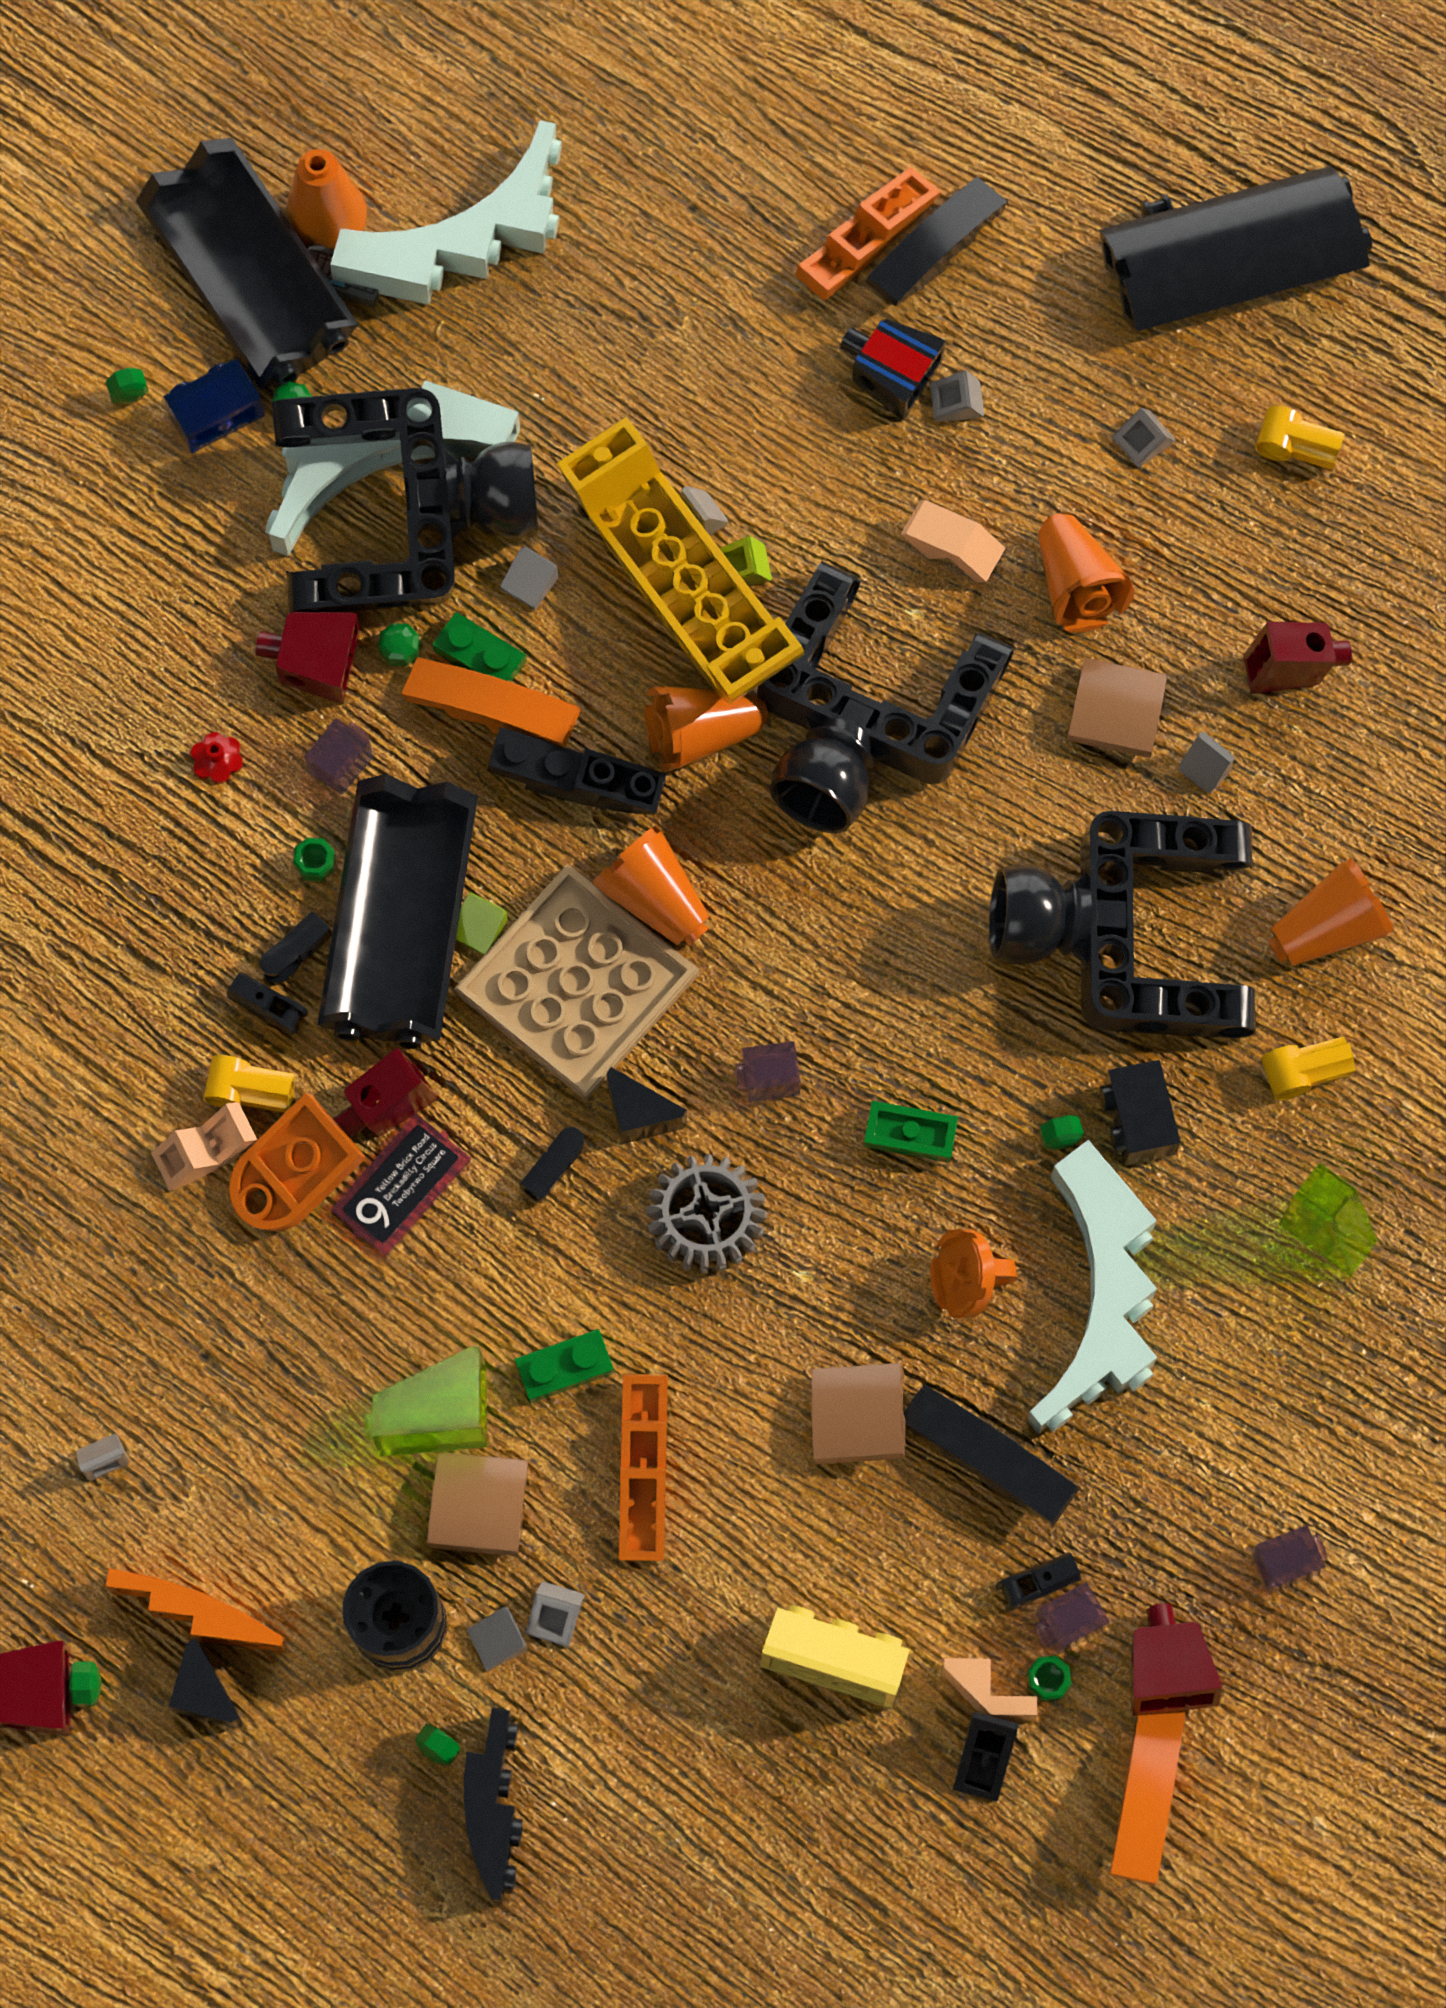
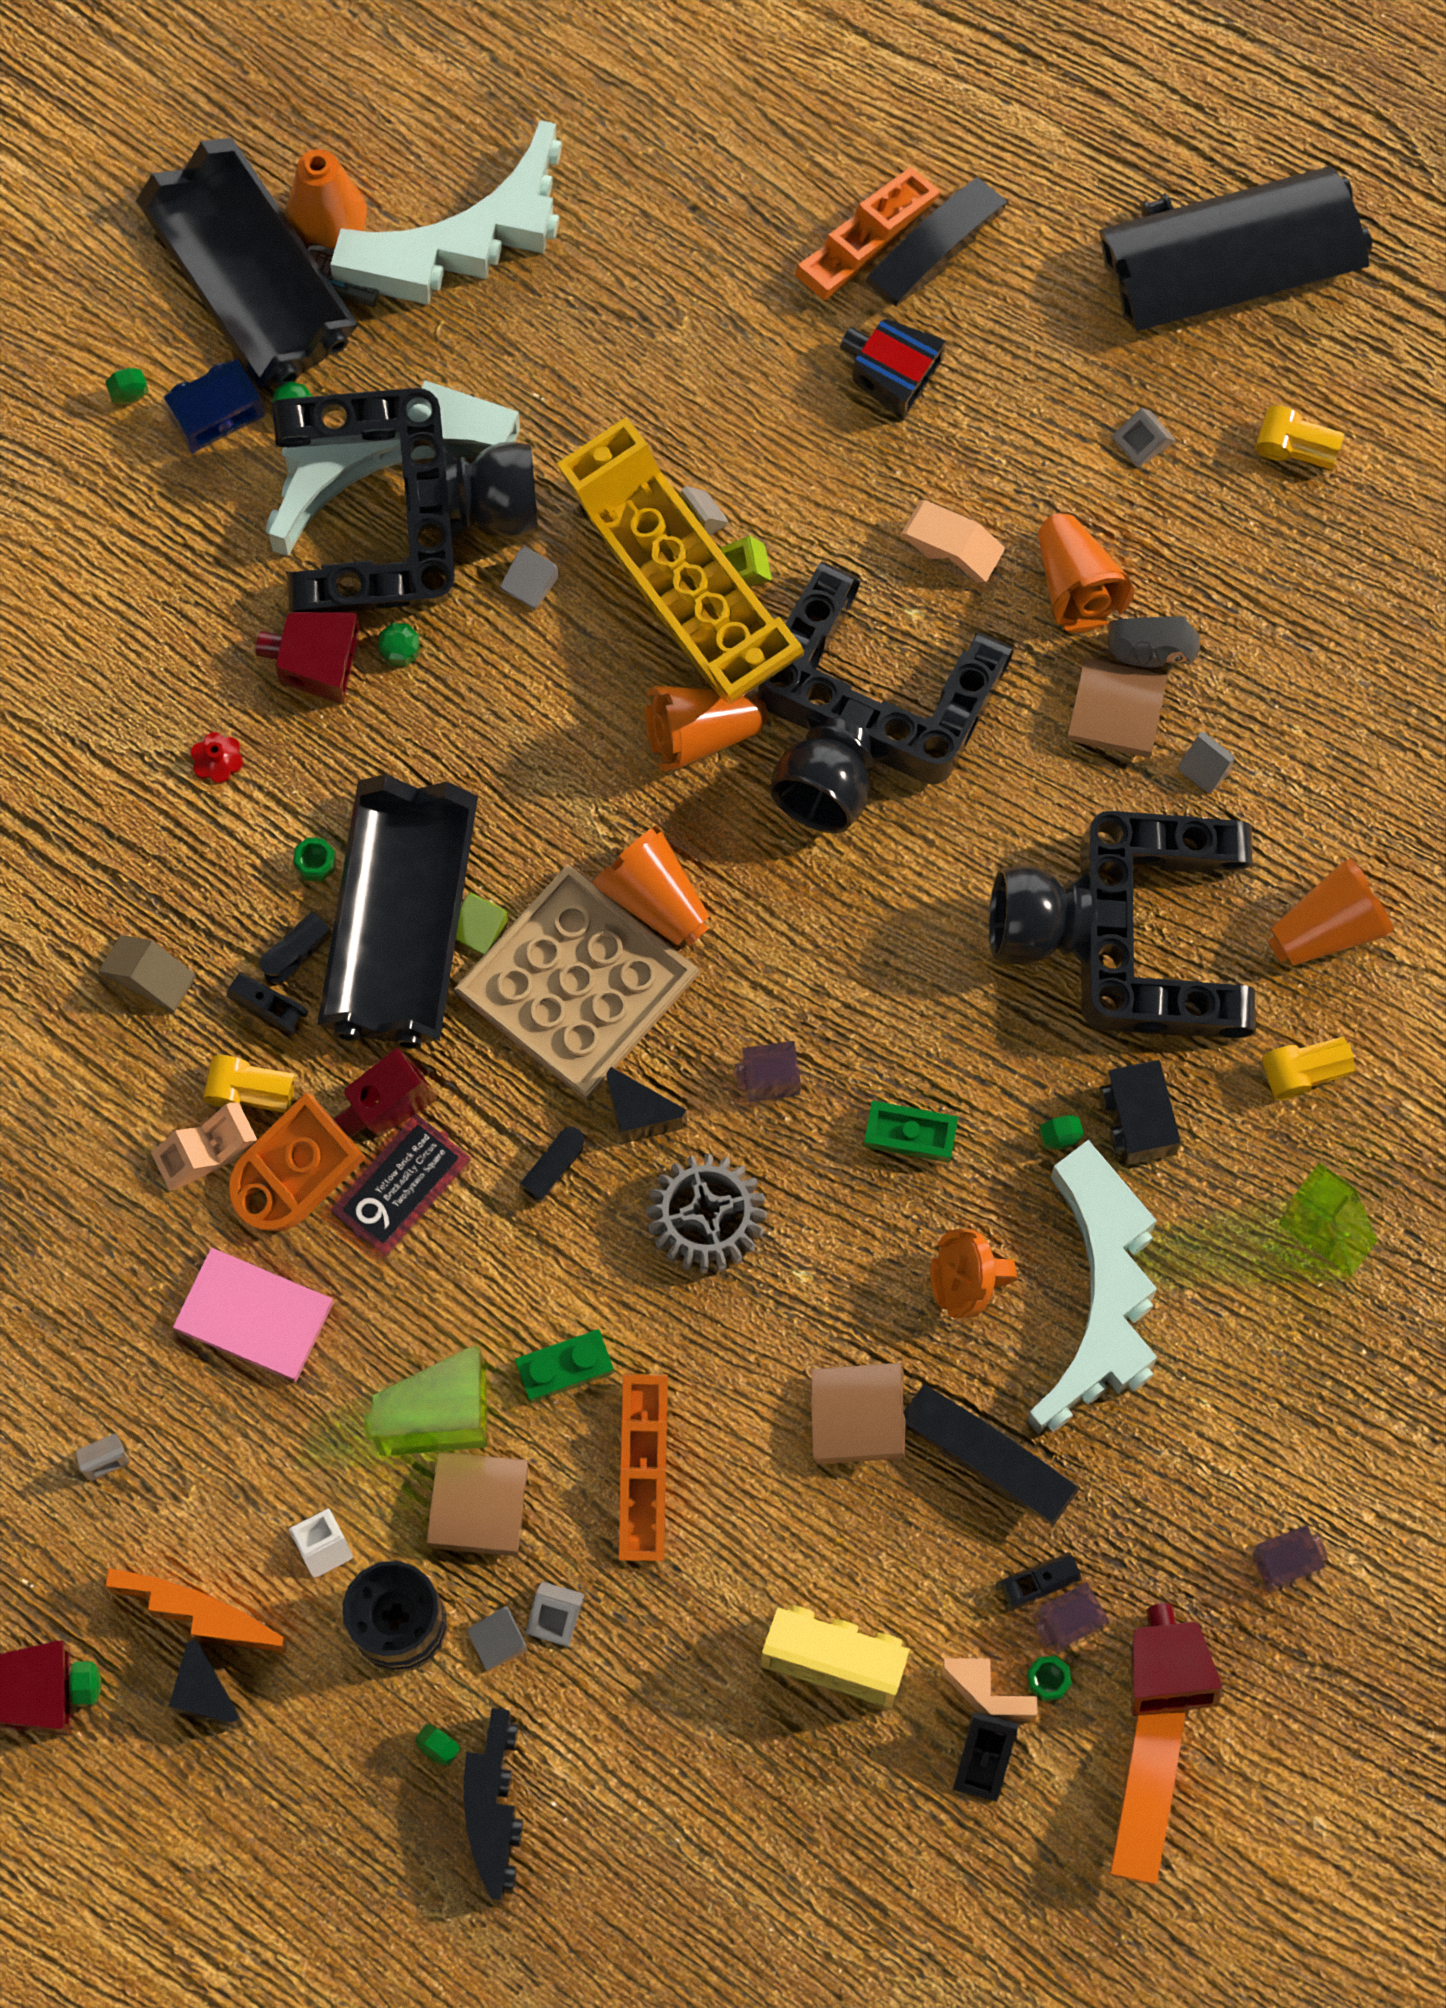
brick [304,718,373,795] -> none
orange slope [401,657,581,747] -> none
green plate [432,612,527,682] -> none
black slope [486,727,667,815] -> none
light grey slope [930,370,984,422] -> none
dark red torso [1243,622,1352,694] -> none
none -> dark tan slope [98,935,196,1013]
none -> bright pink tile [173,1247,334,1382]
none -> white slope [289,1508,353,1577]
none -> dark grey piece [1107,617,1200,668]

